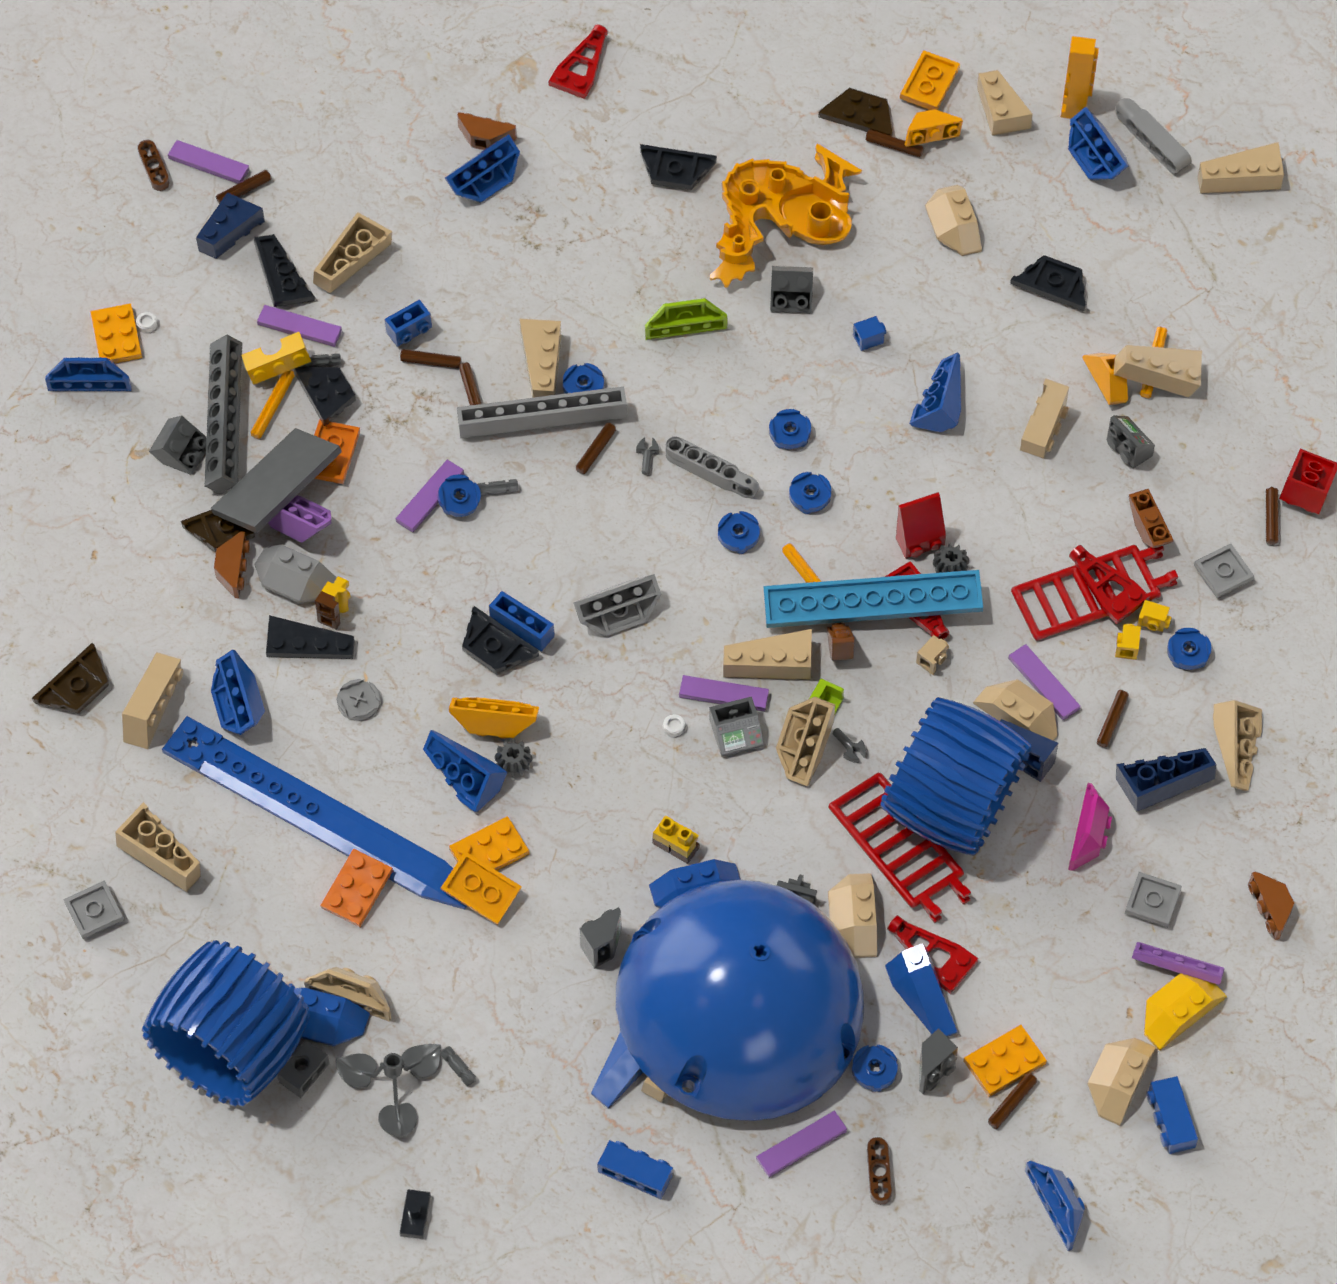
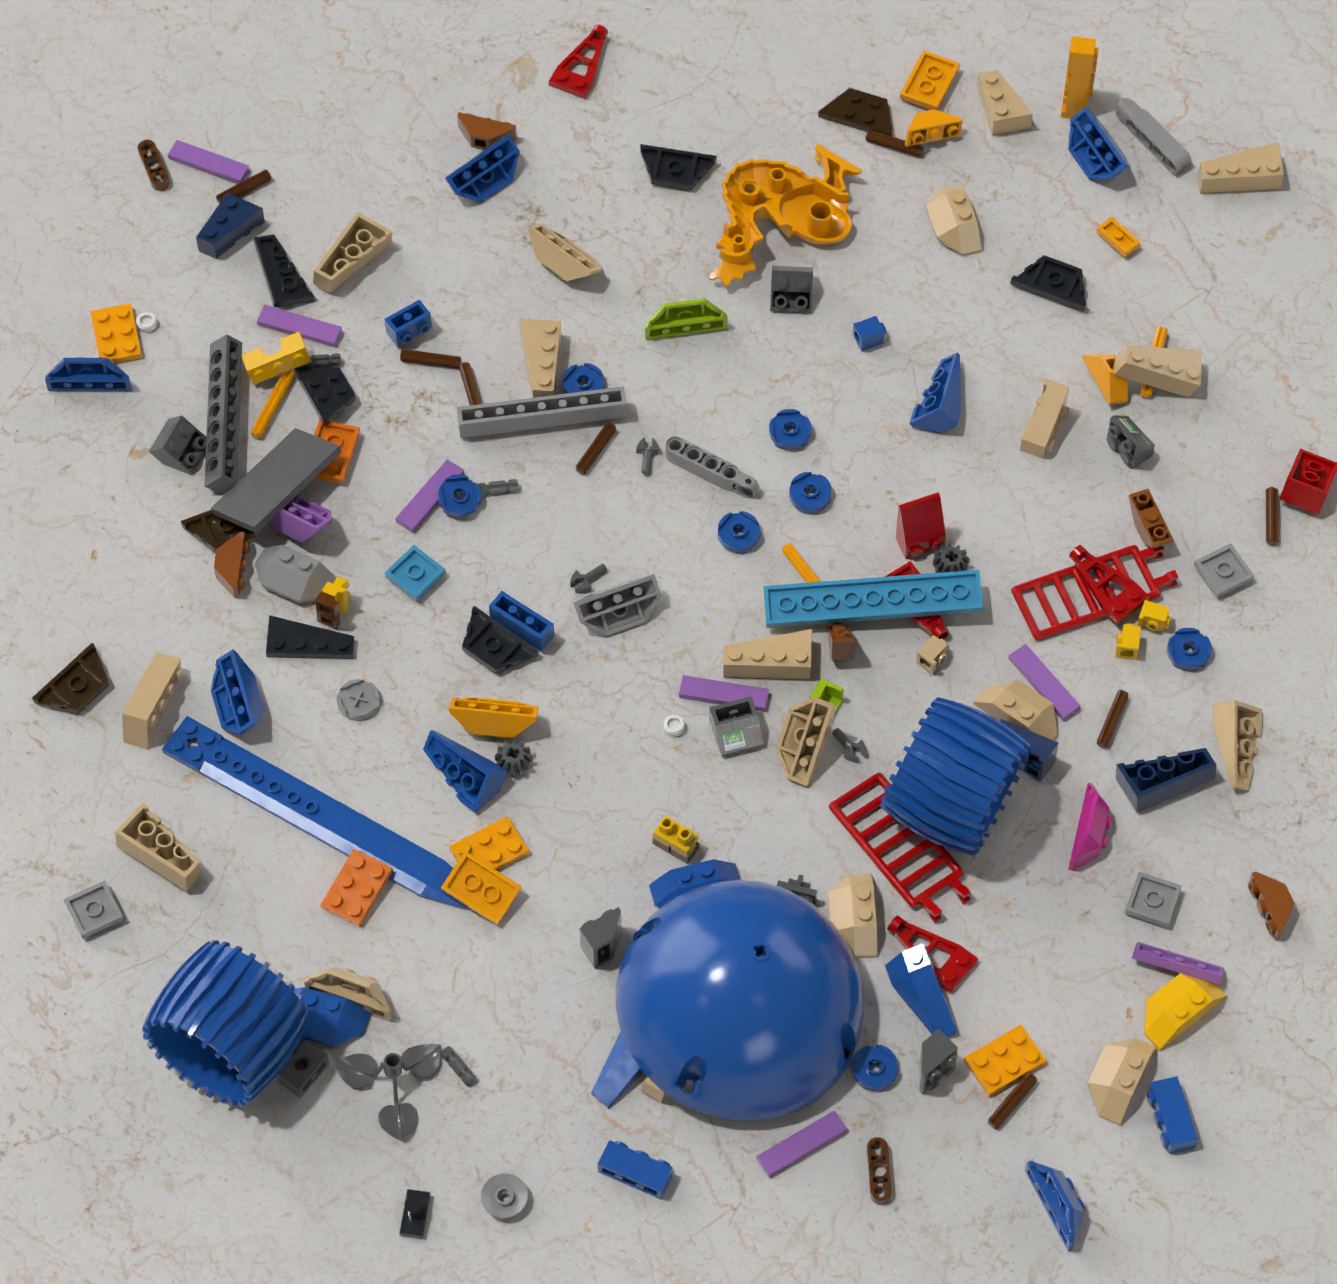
none -> dark azure plate [385,545,446,601]
none -> light grey dish [481,1173,528,1219]
none -> tan wedge [528,223,602,281]
none -> dark grey bar [570,564,607,593]
none -> light orange plate [1096,217,1140,257]

